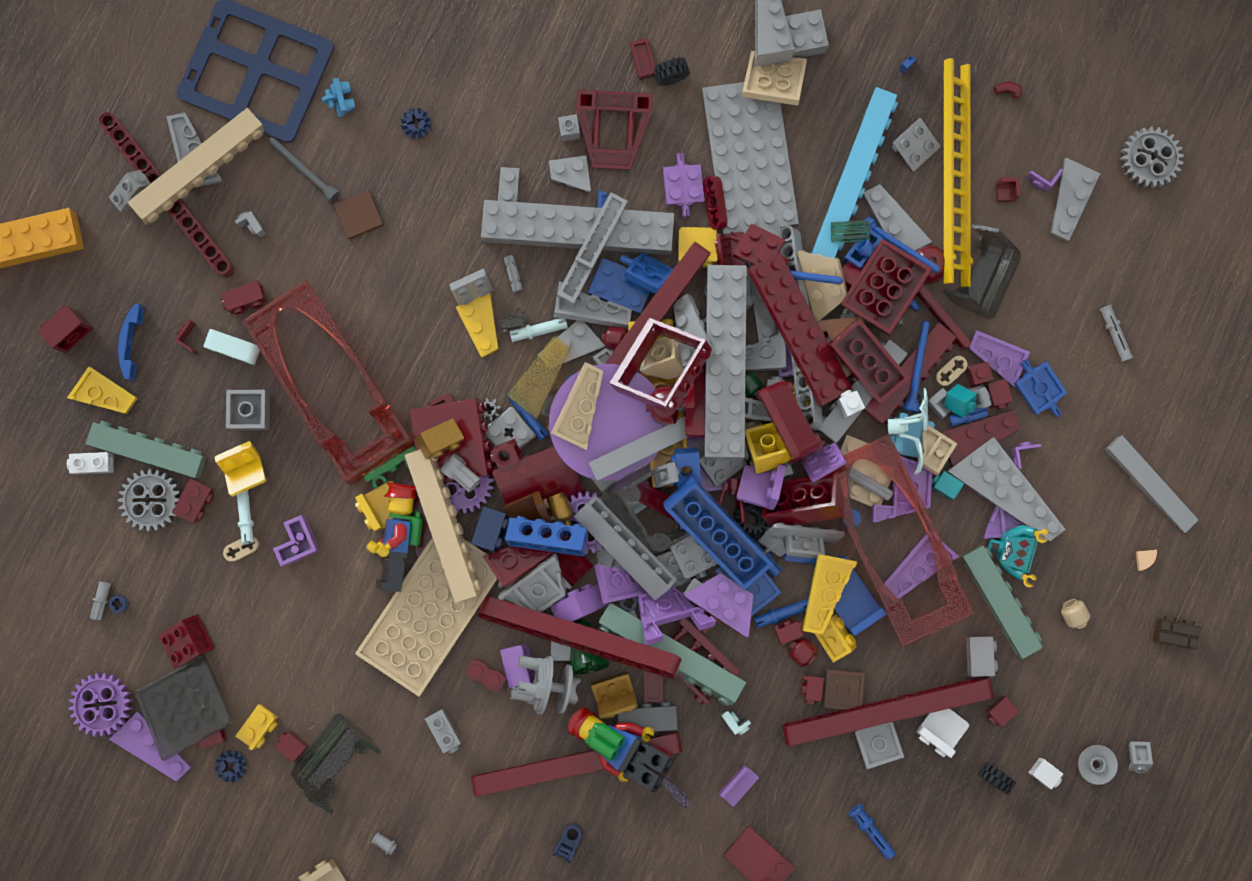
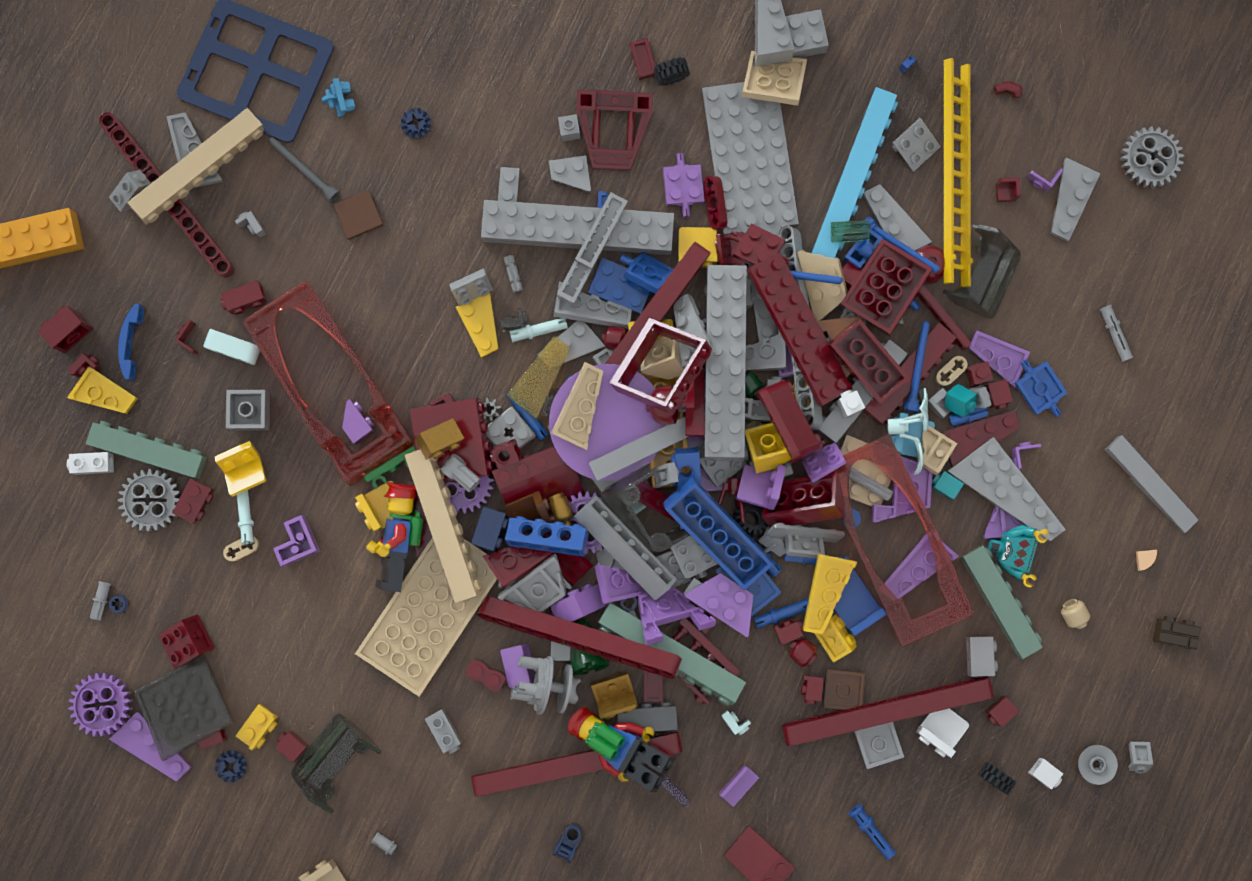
none -> dark red bracket [67,353,102,377]
none -> medium lavender slope [342,399,375,445]

